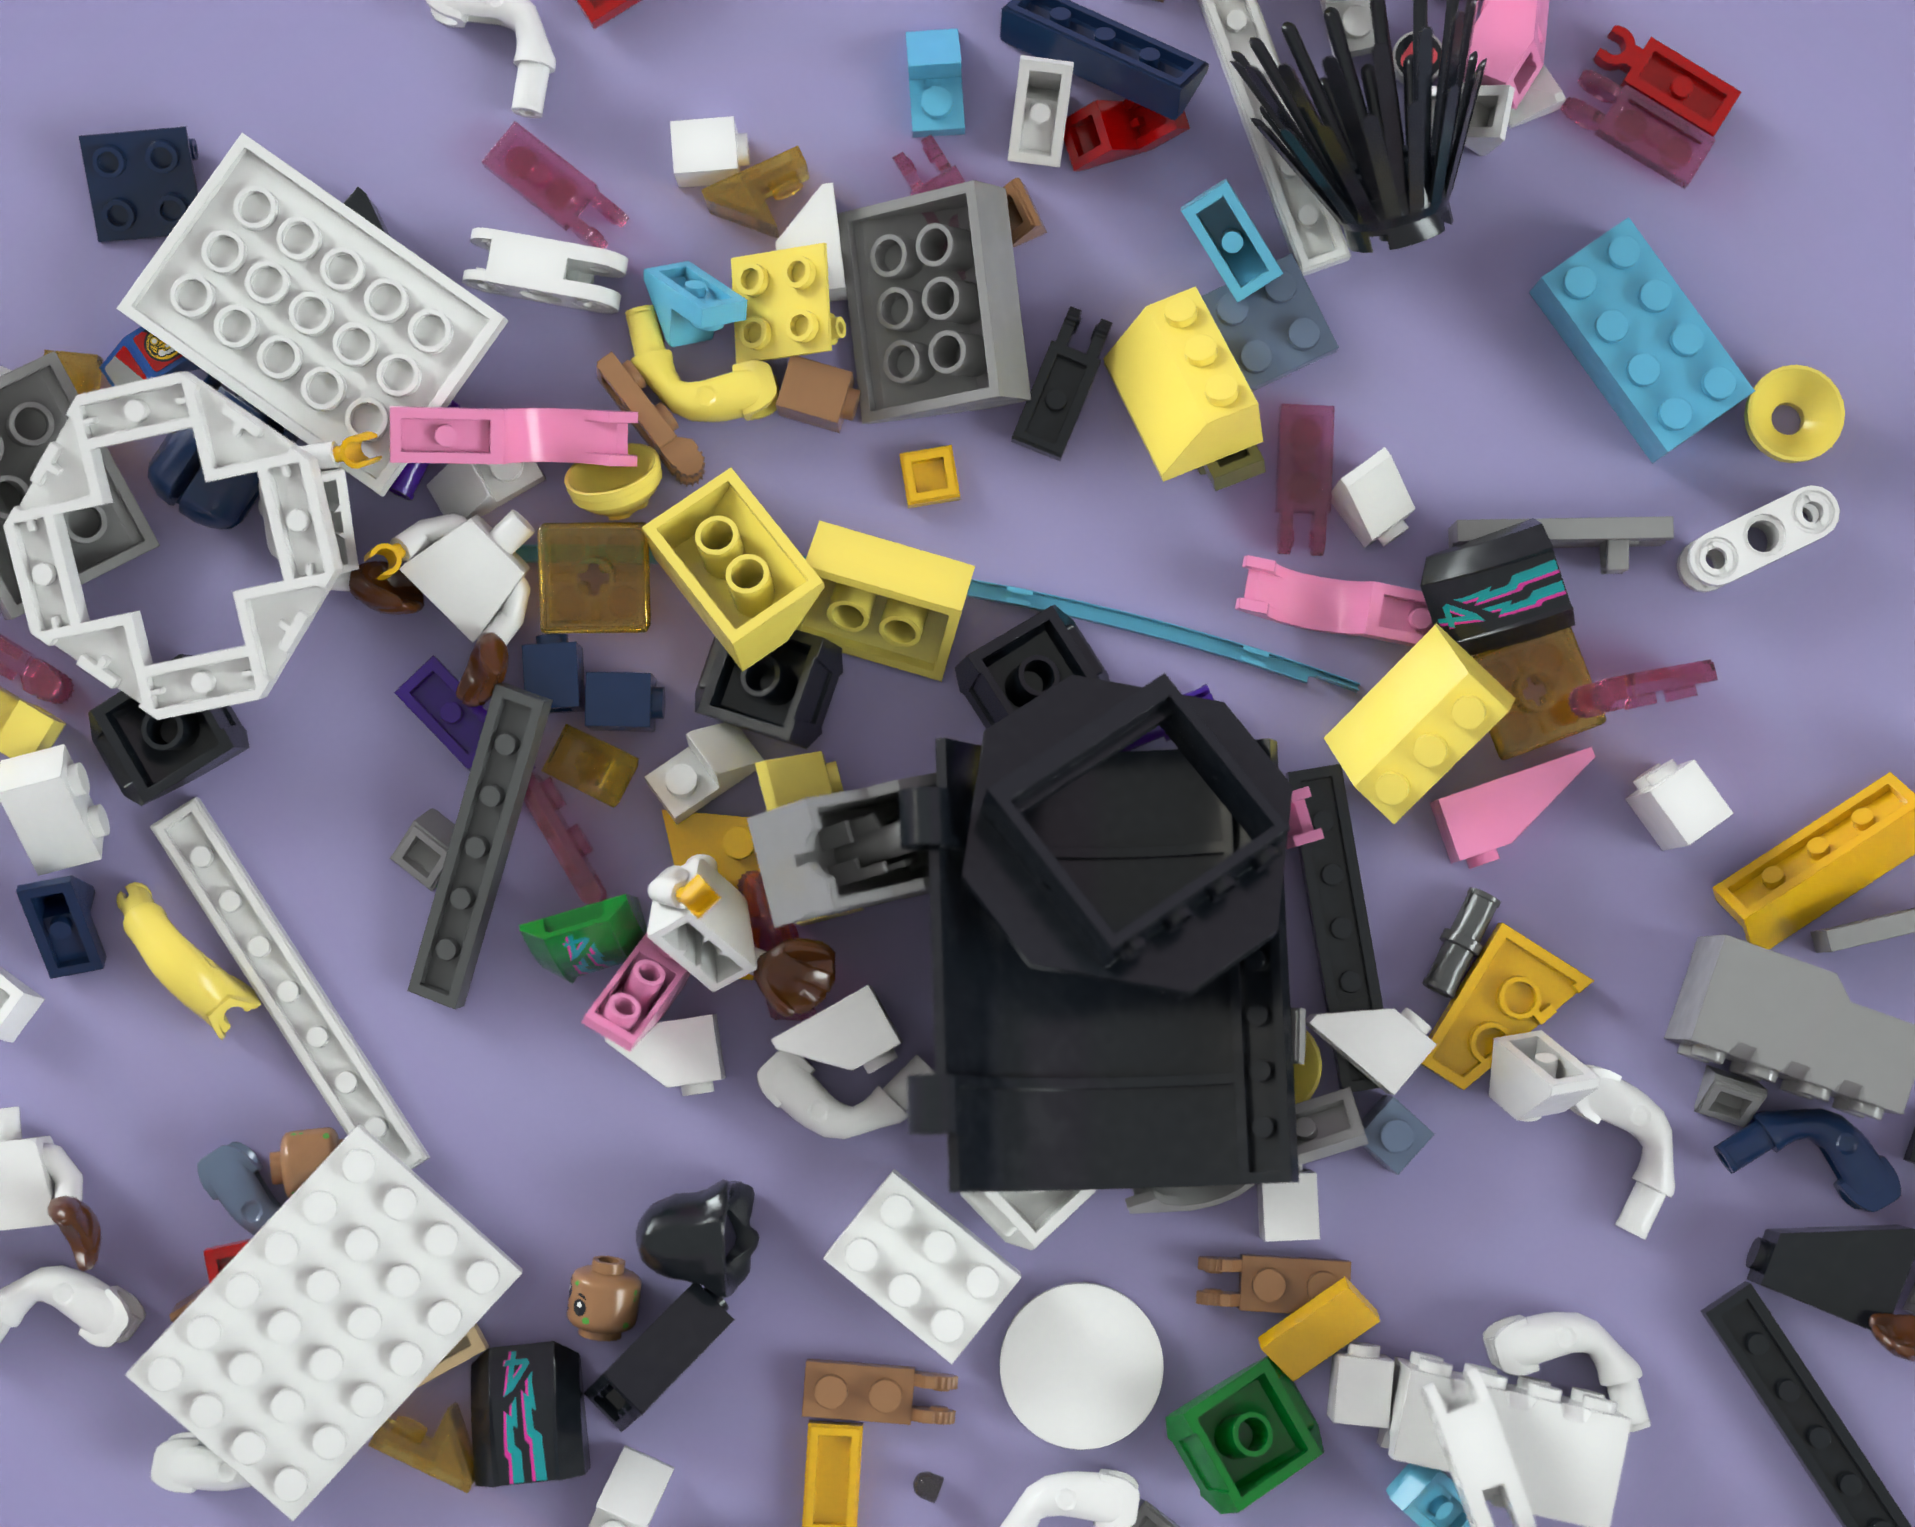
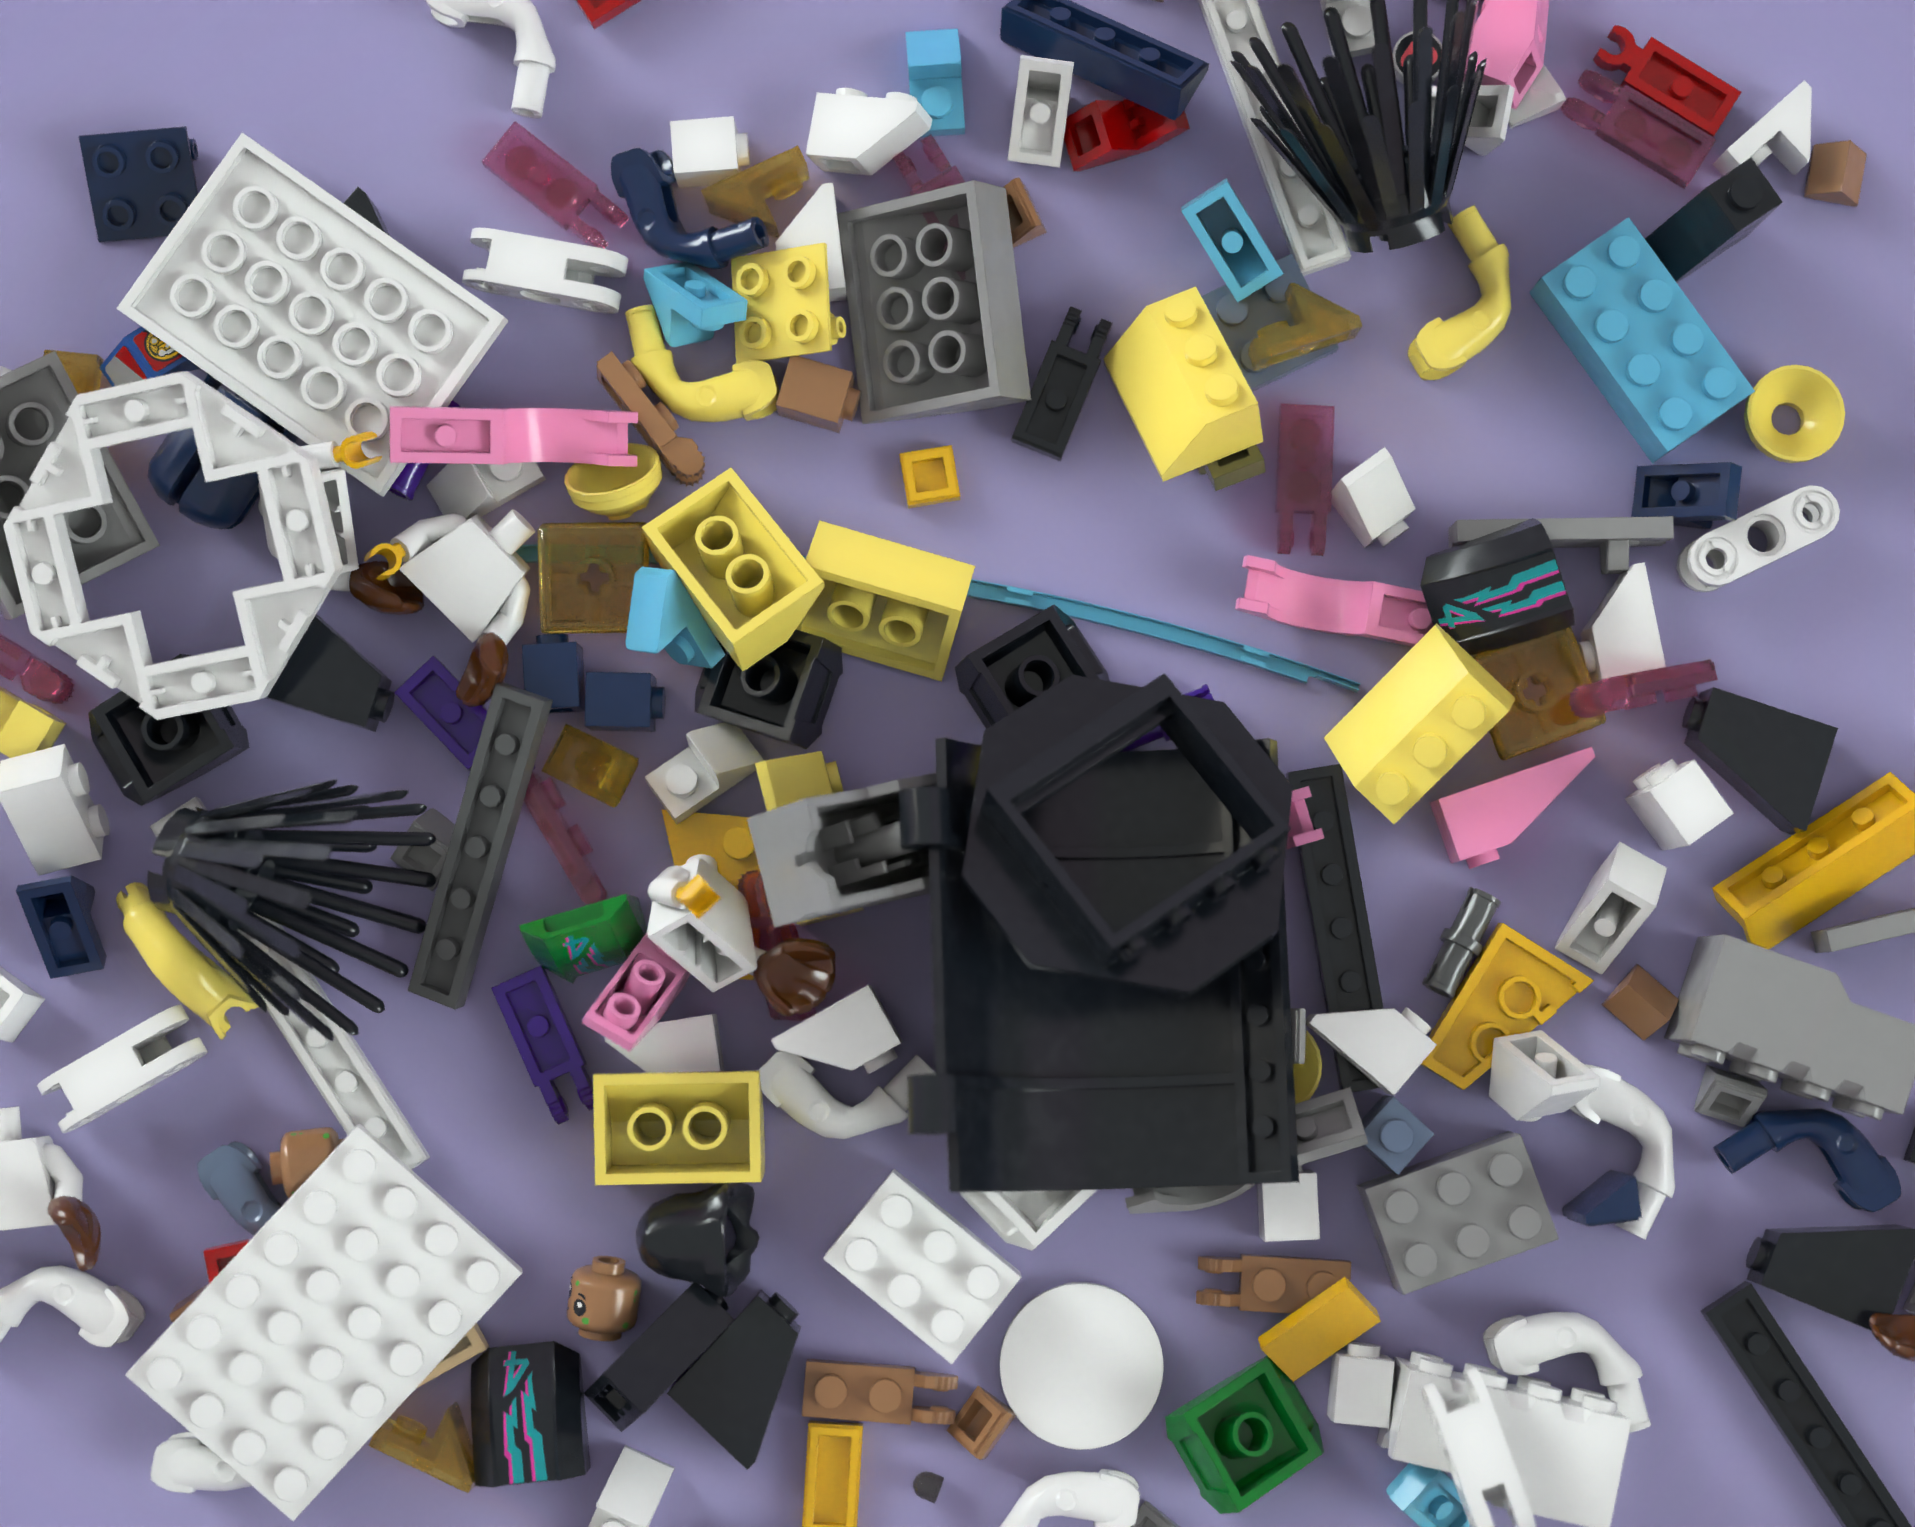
none -> white piece [37,1004,208,1133]
none -> black plant [147,779,436,1041]
none -> black slope [265,614,395,732]
none -> dark purple hinge [491,966,593,1125]
none -> light yellow slope [593,1070,765,1185]
none -> dark blue piece [611,148,769,270]
none -> medium azure slope [626,566,726,668]
none -> black slope [667,1290,801,1470]
none -> white slope [806,88,932,176]
none -> medium nougat slope [947,1386,1016,1460]
none -> clear yellow slope [1247,283,1363,371]
none -> light grey brick [1356,1131,1559,1295]
none -> light yellow piece [1407,206,1511,380]
none -> white slope [1555,842,1667,975]
none -> dark blue slope [1562,1170,1642,1227]
none -> white slope [1576,562,1666,685]
none -> medium nougat slope [1602,964,1679,1040]
none -> dark blue slope [1631,462,1742,529]
none -> black slope [1645,158,1783,283]
none -> black slope [1682,687,1838,834]
none -> white slope [1713,80,1812,176]
none -> medium nougat slope [1804,140,1867,207]

